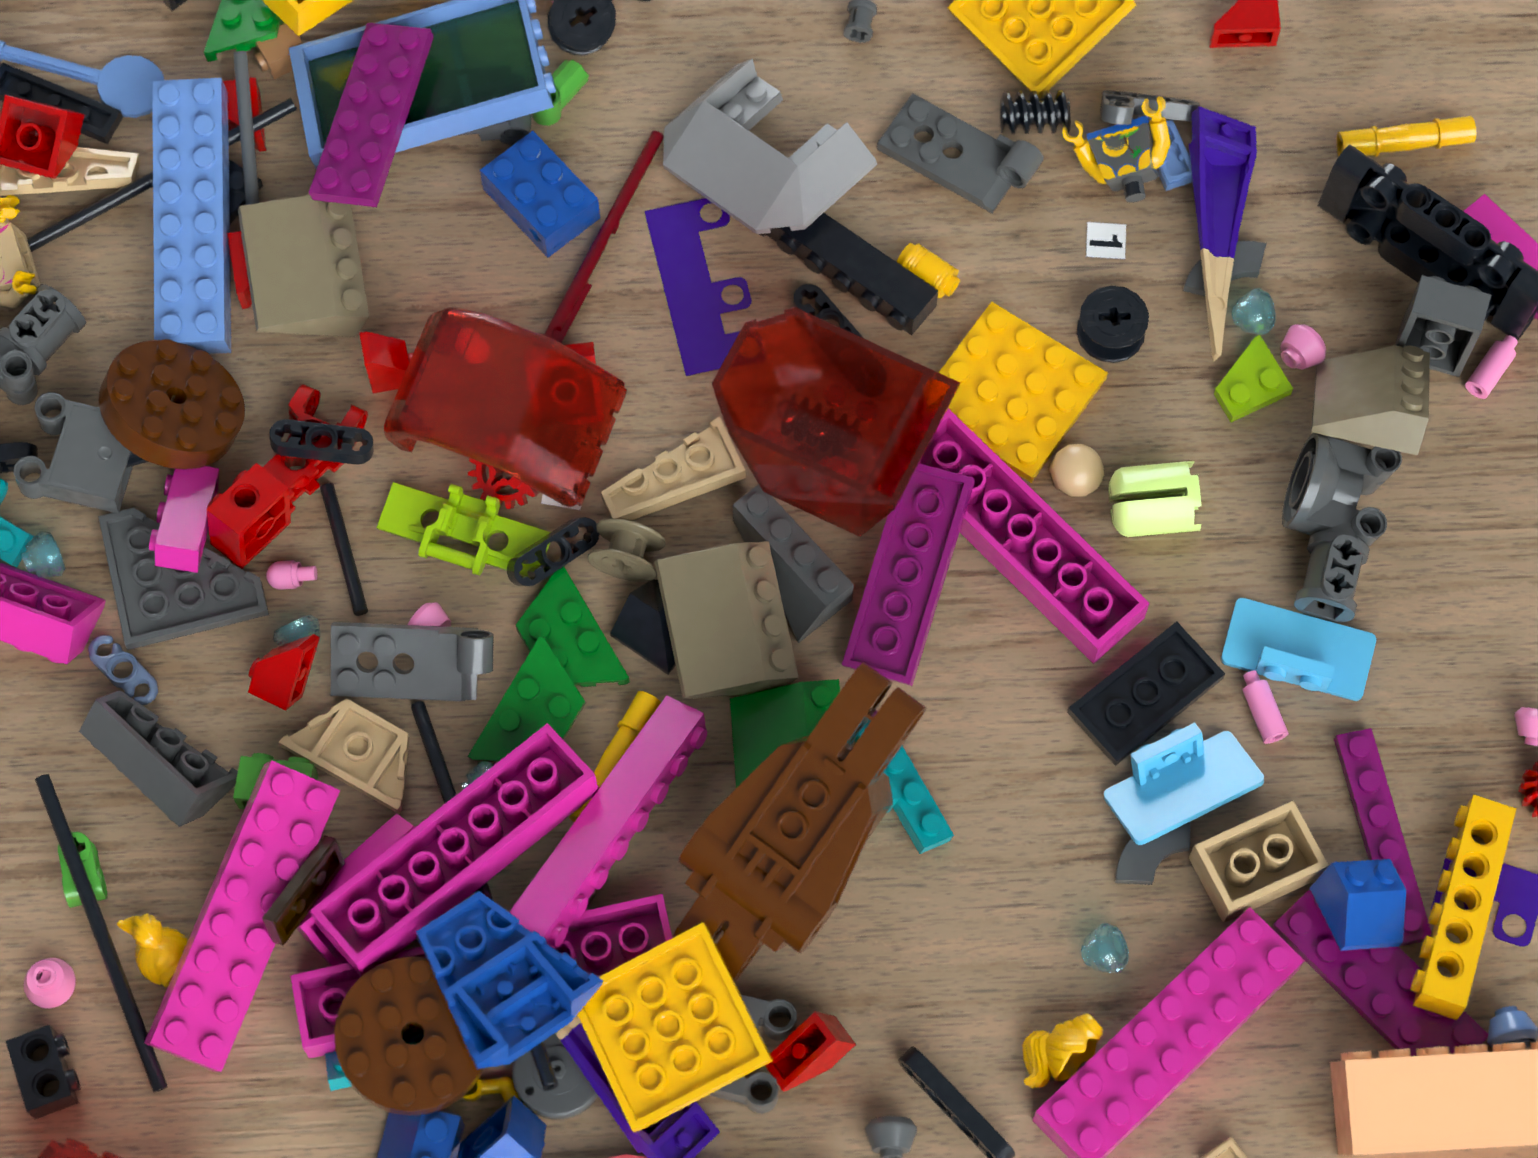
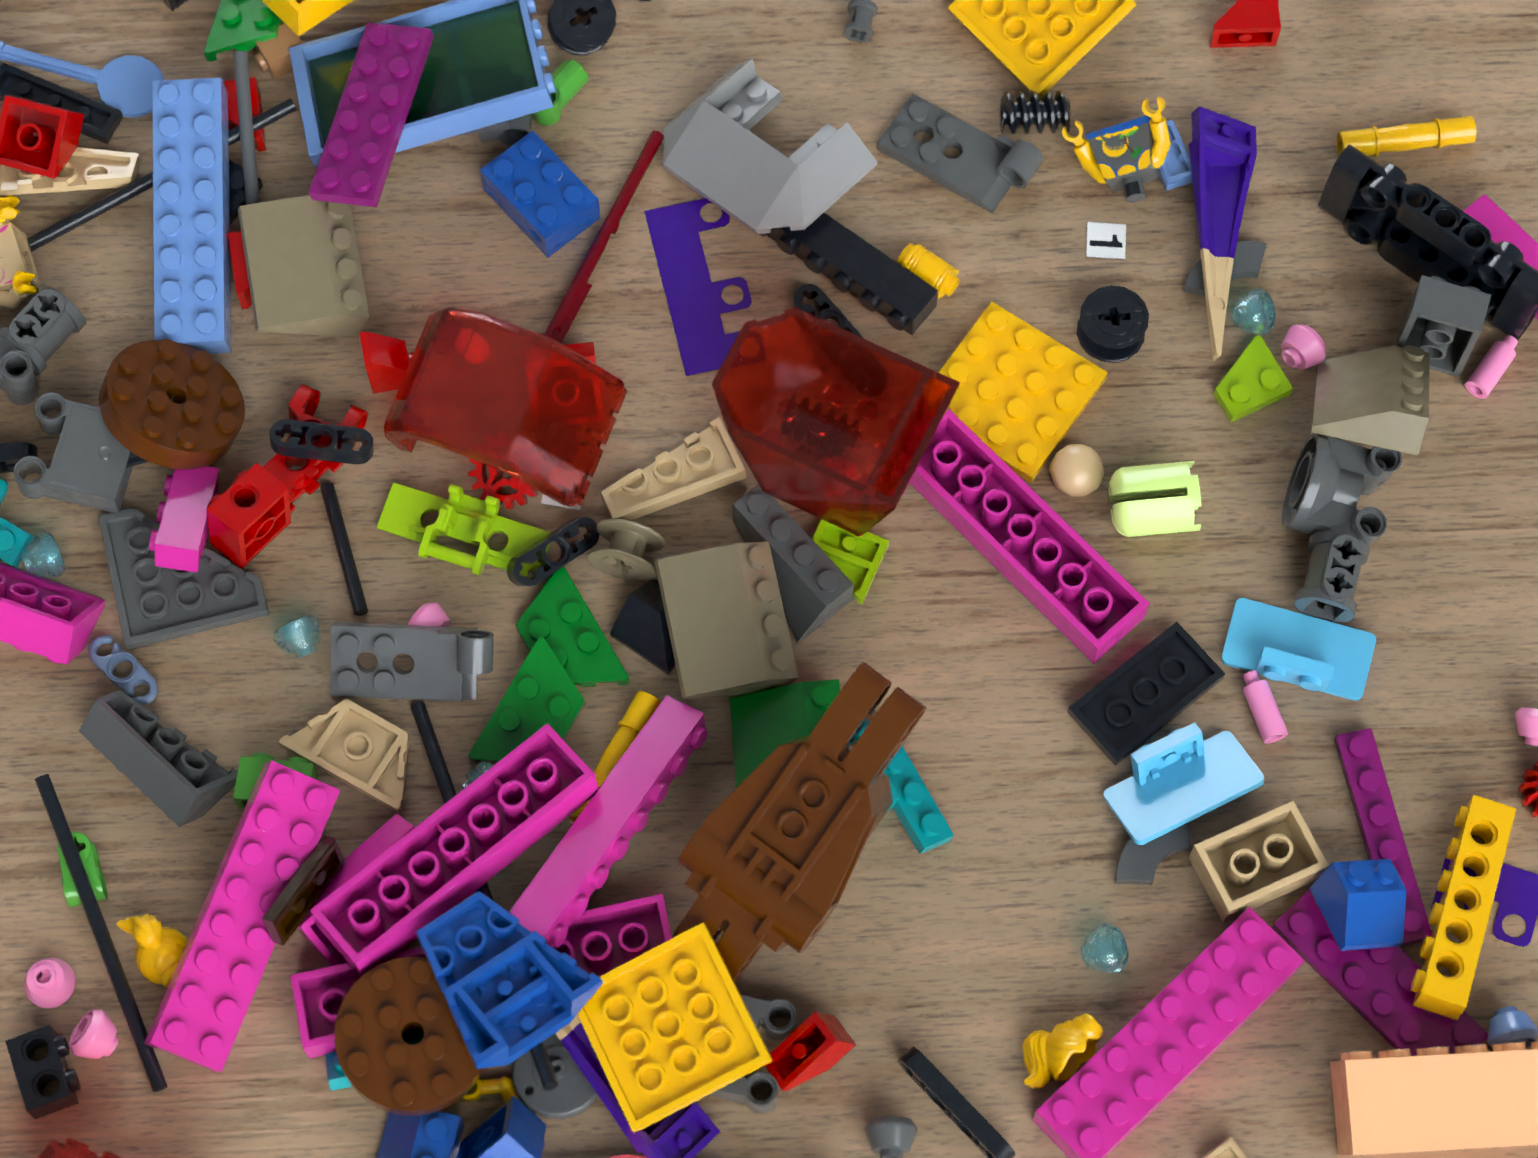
red slope [248,634,320,711] -> none
bright pink cylinder [266,560,317,590] -> none
magenta plate [842,459,975,686] -> none
dark grey beam [1100,90,1200,125] -> none
none -> bright pink cone [69,1009,119,1060]
none -> lime wing [812,515,889,605]

